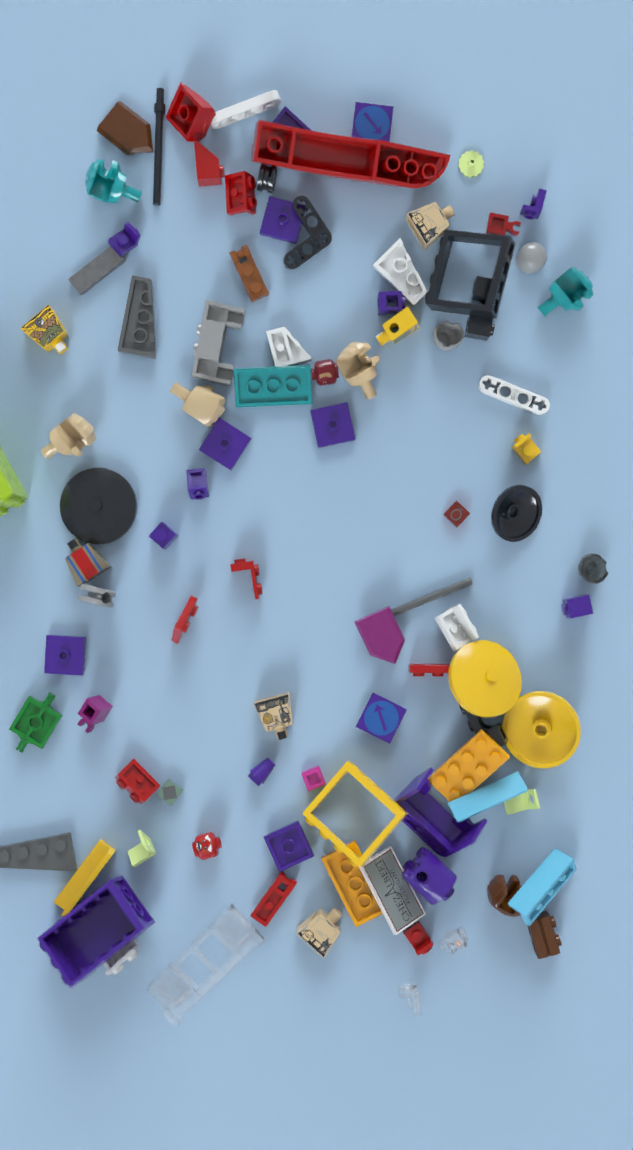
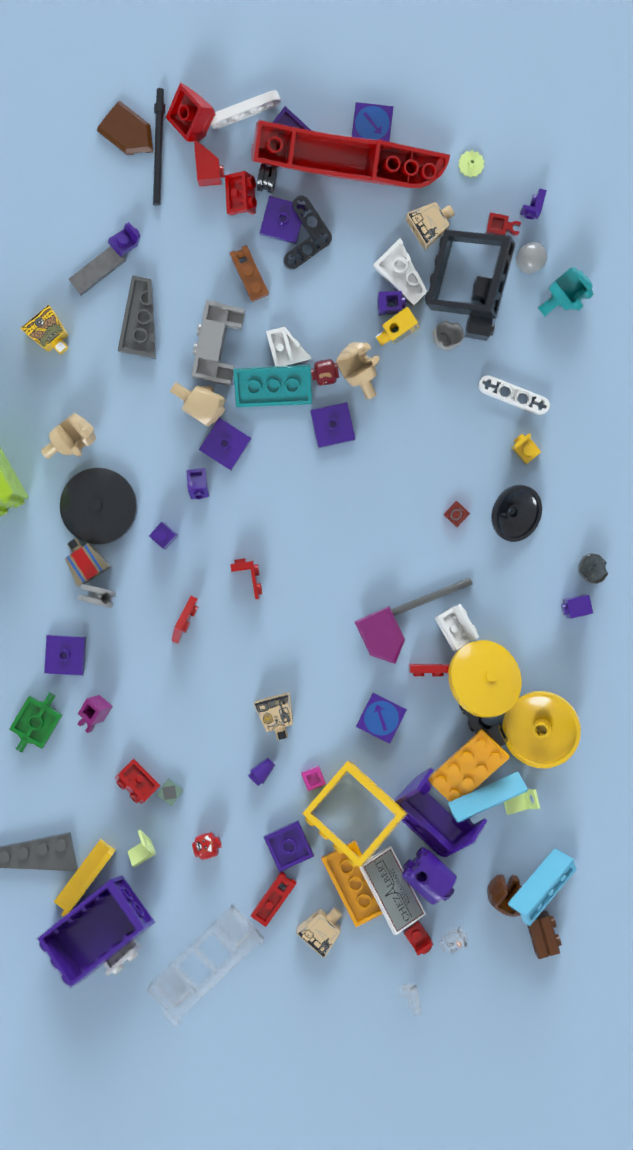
teal piece [85,159,142,203] -> none

